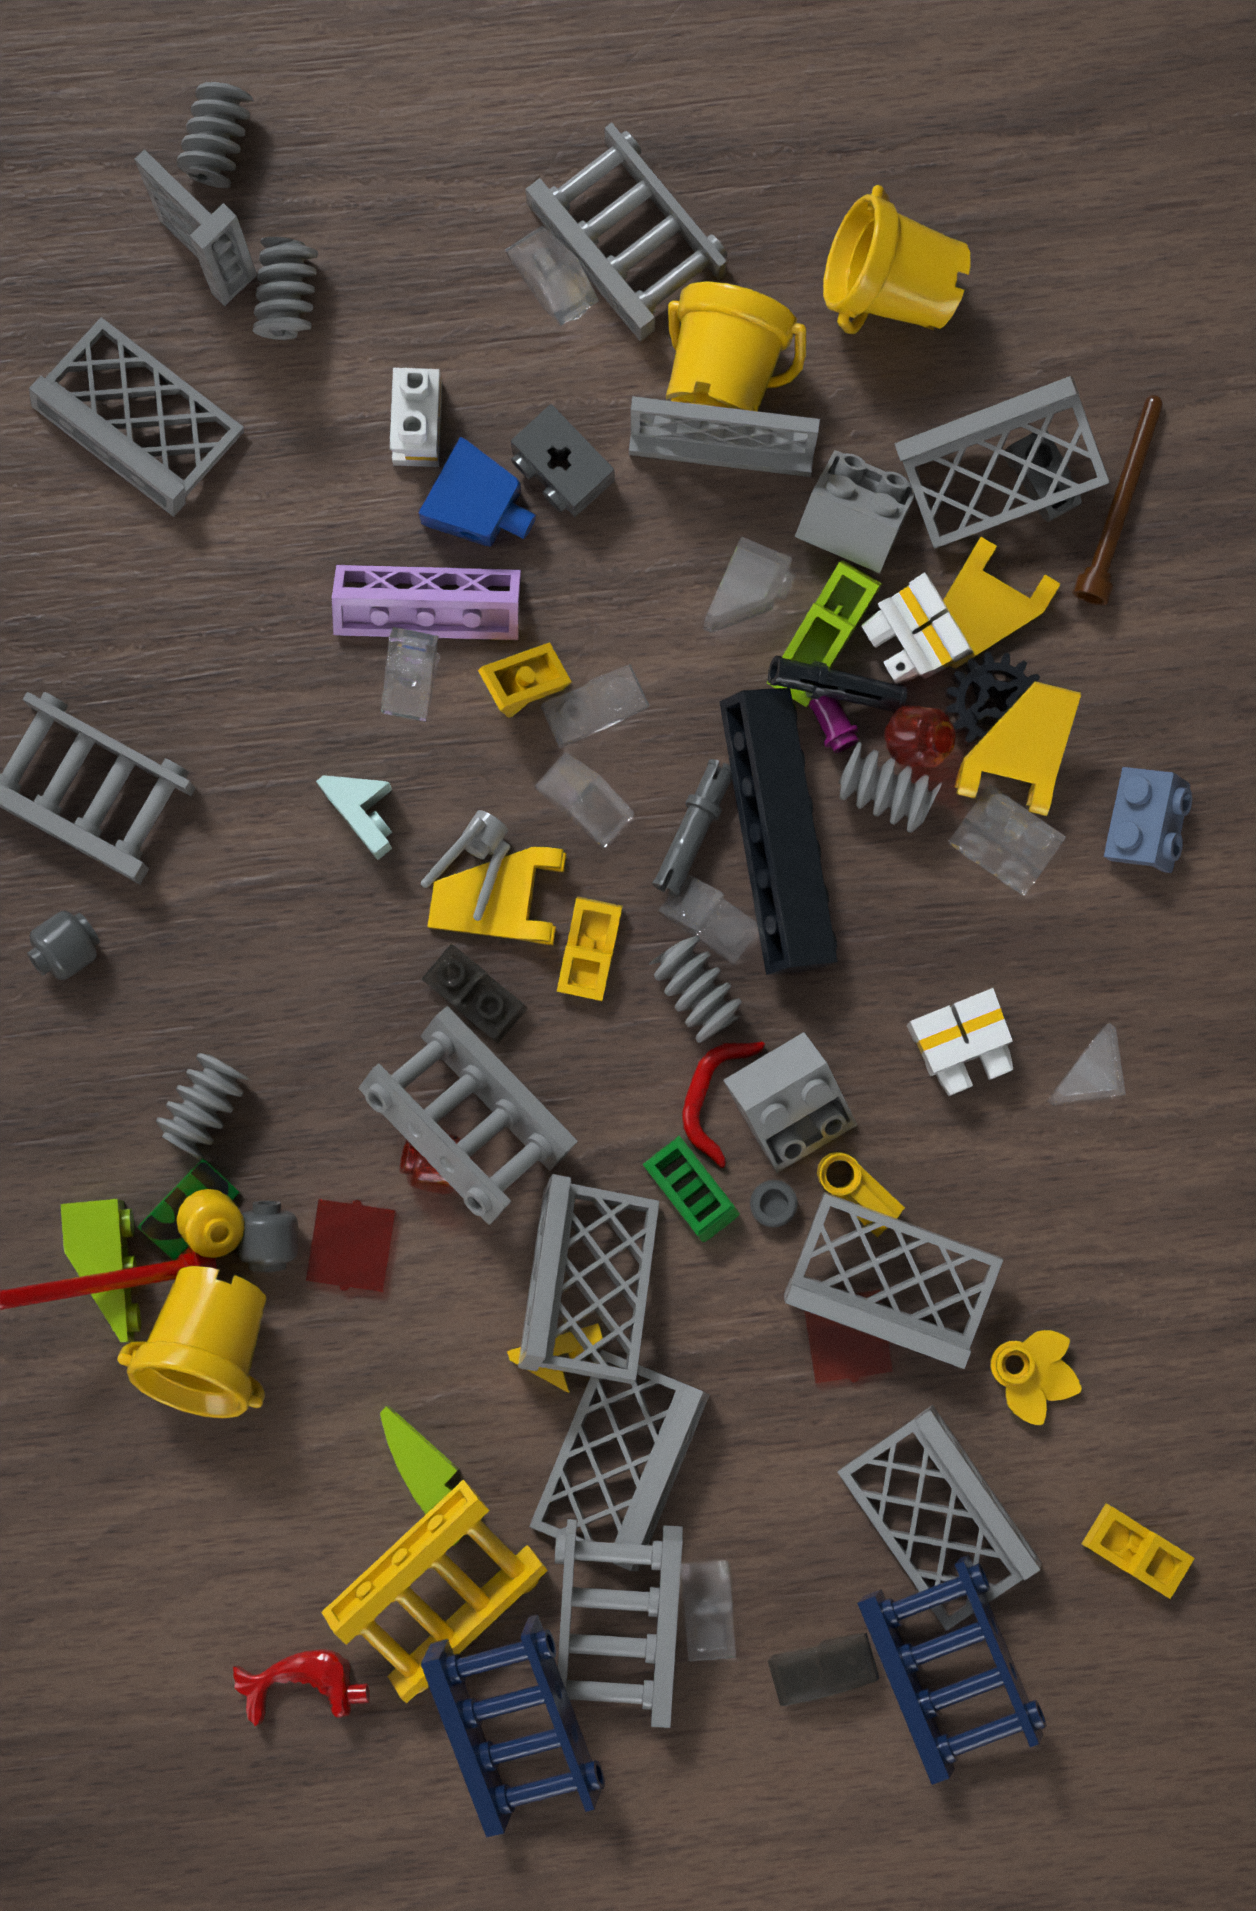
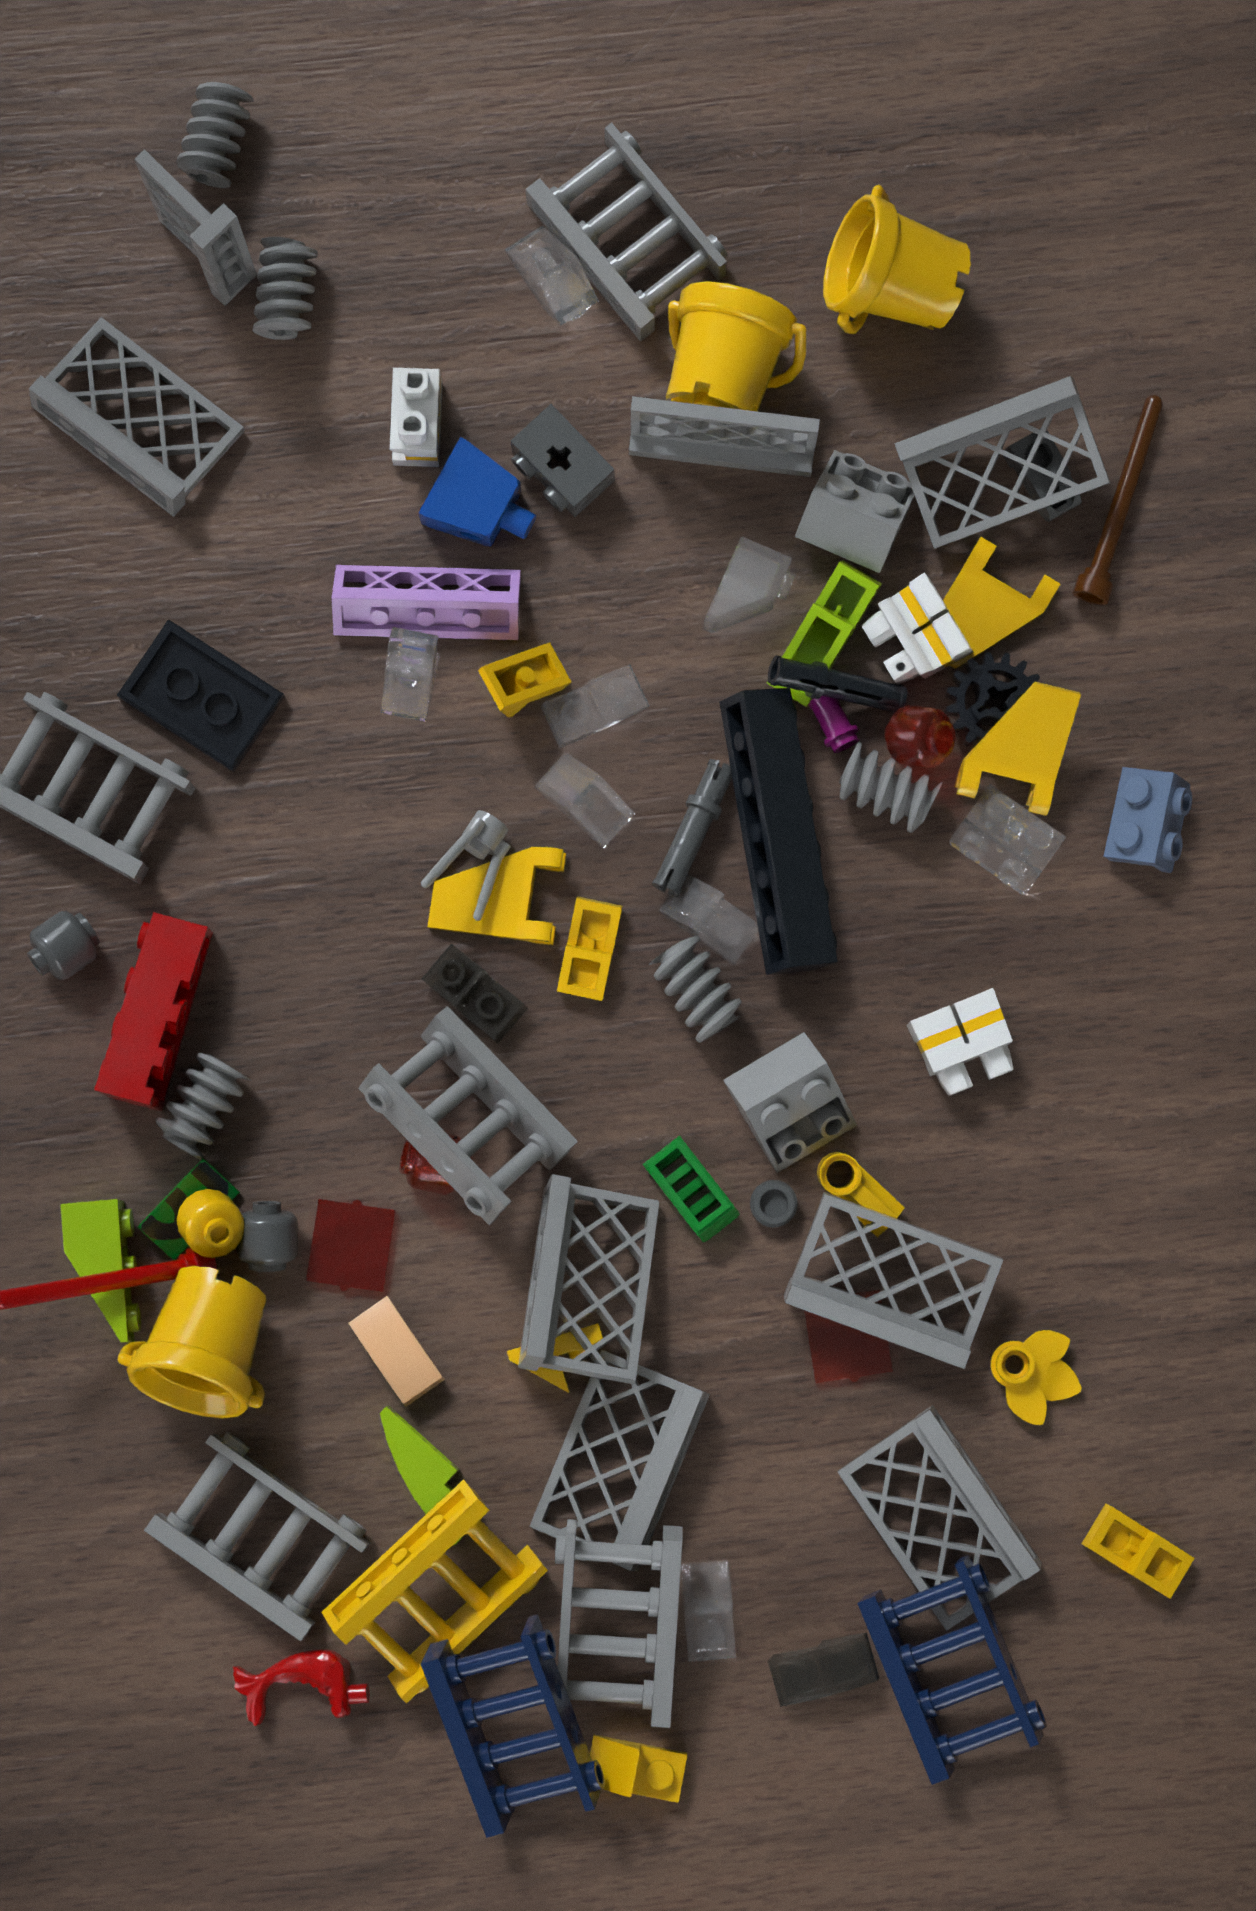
light aqua slope [316,775,392,860] -> none
red animal [682,1041,765,1168] -> none
clear slope [1046,1022,1126,1106] -> none
none -> red wedge [94,912,213,1112]
none -> black tile [117,619,285,773]
none -> light grey fence [144,1432,371,1641]
none -> light nougat slope [349,1296,445,1407]
none -> yellow slope [590,1734,688,1803]

